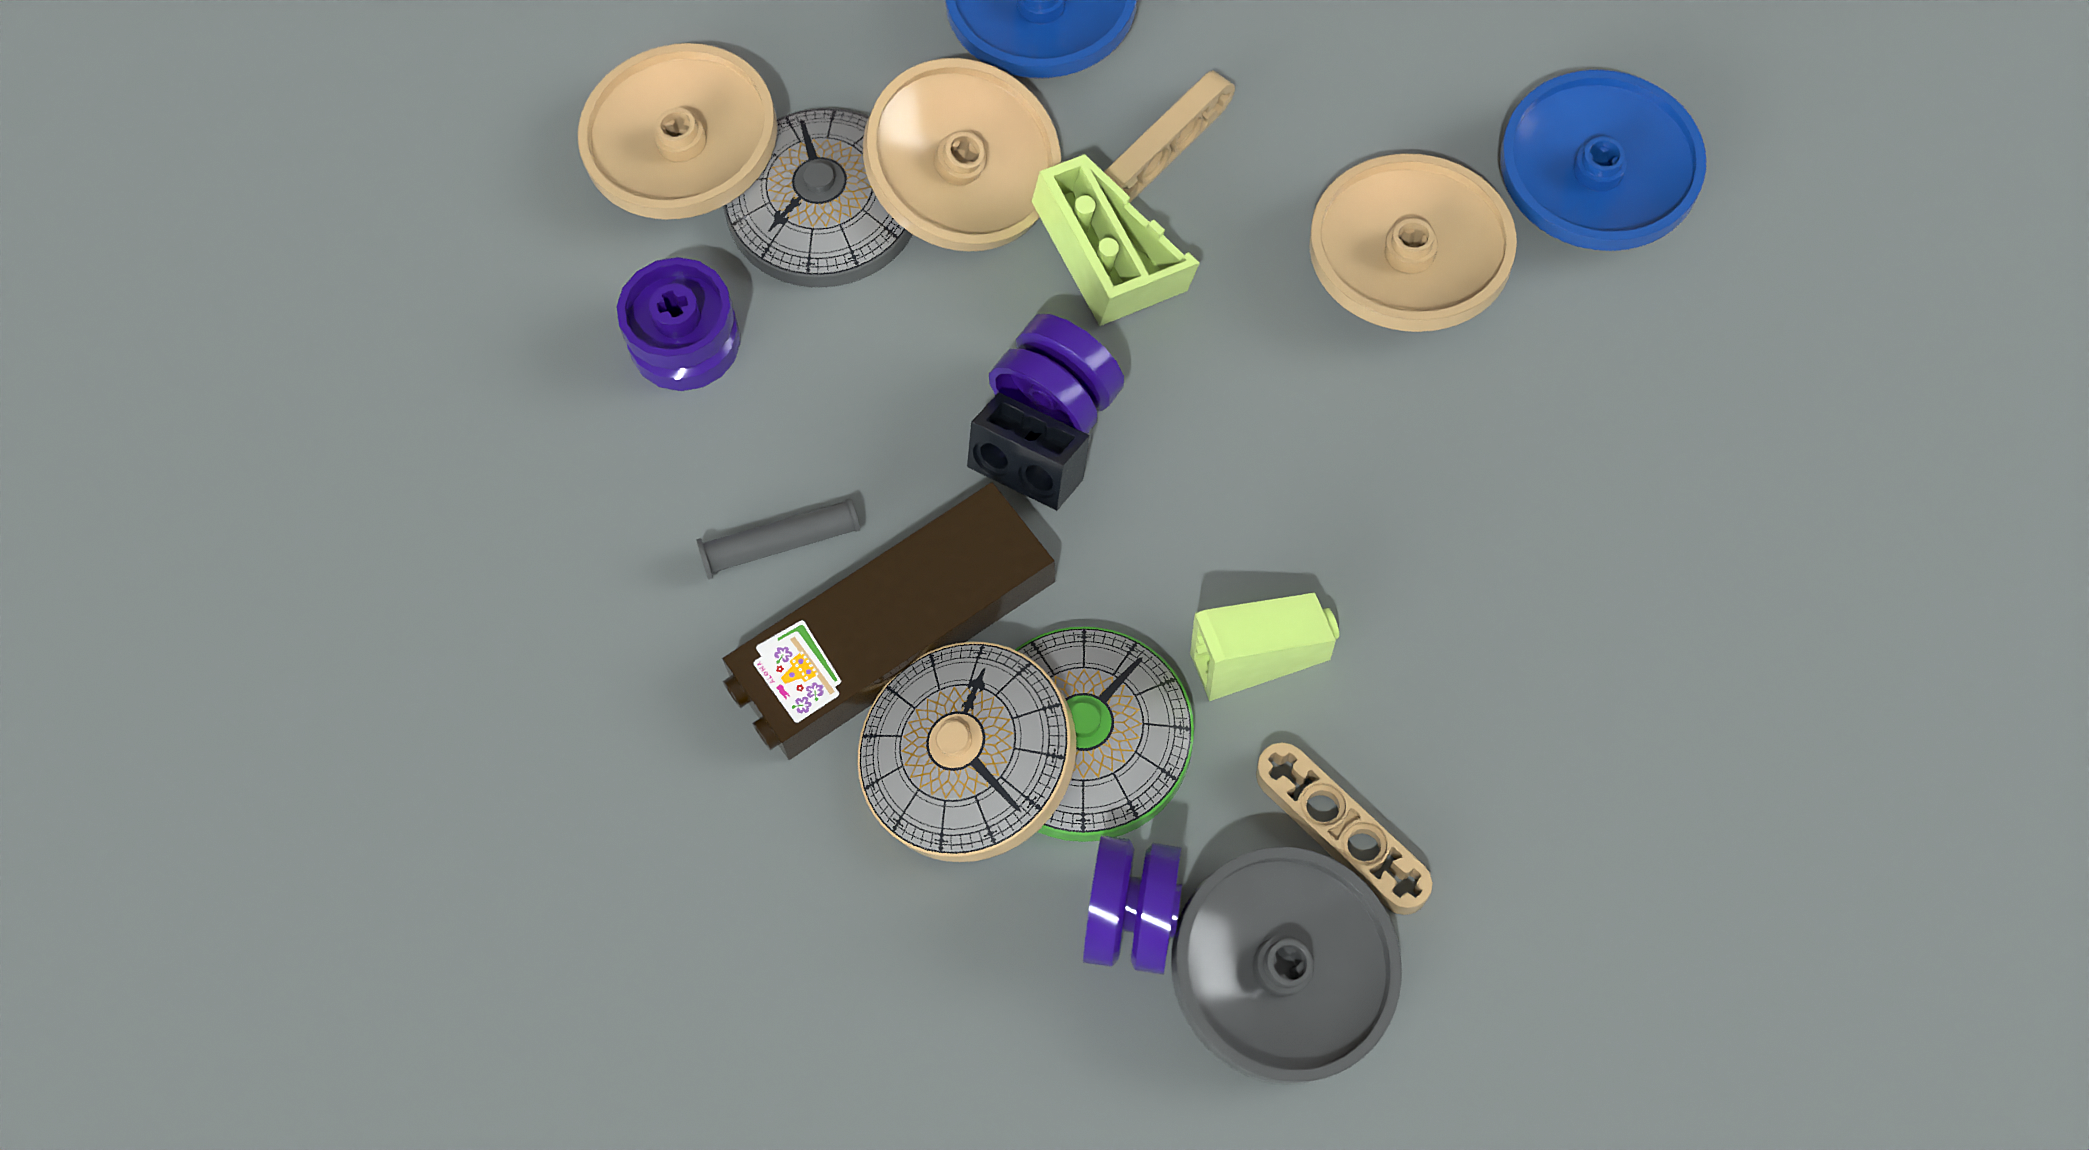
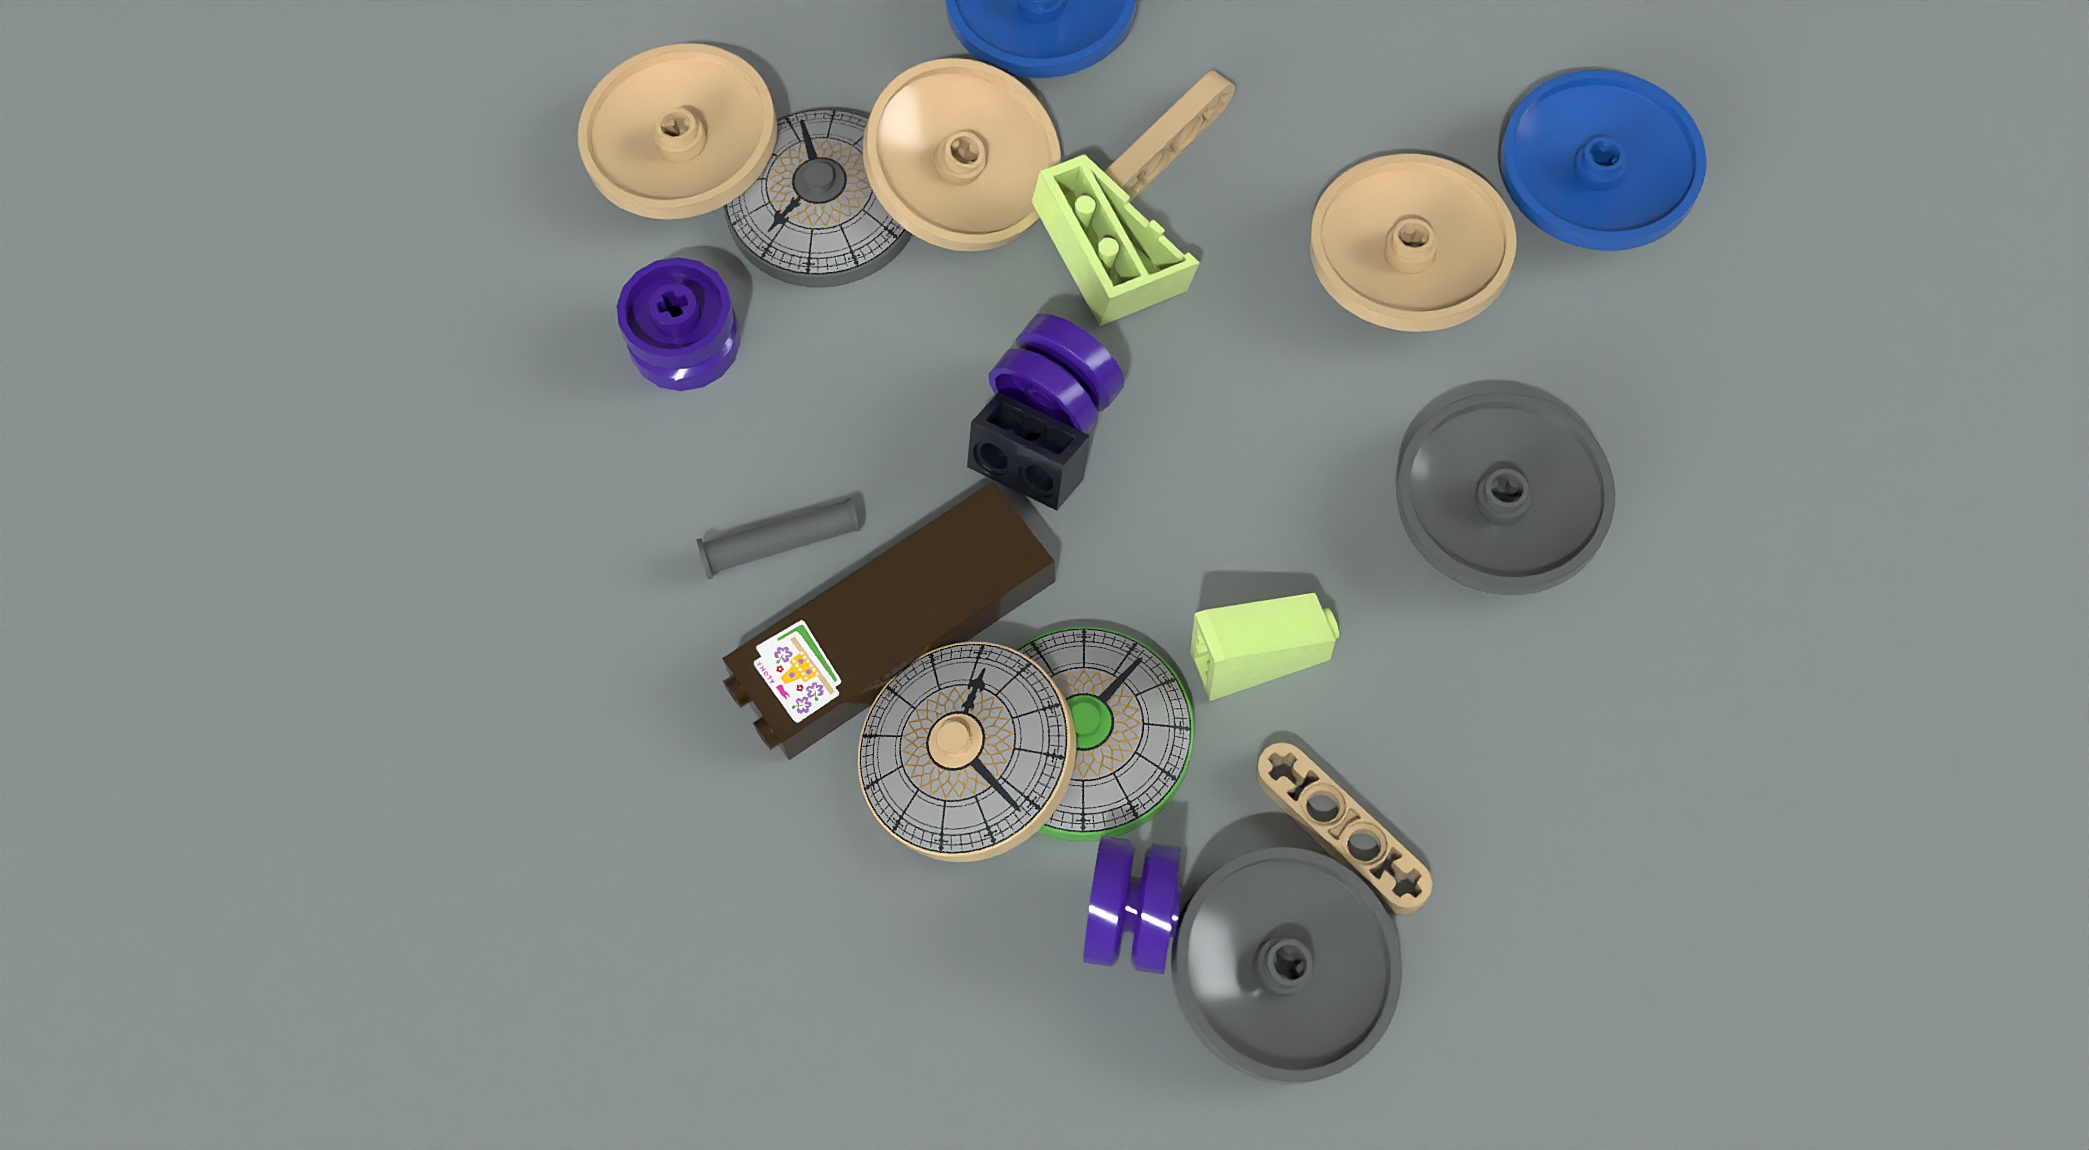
none -> dark grey dish [1397,393,1615,595]

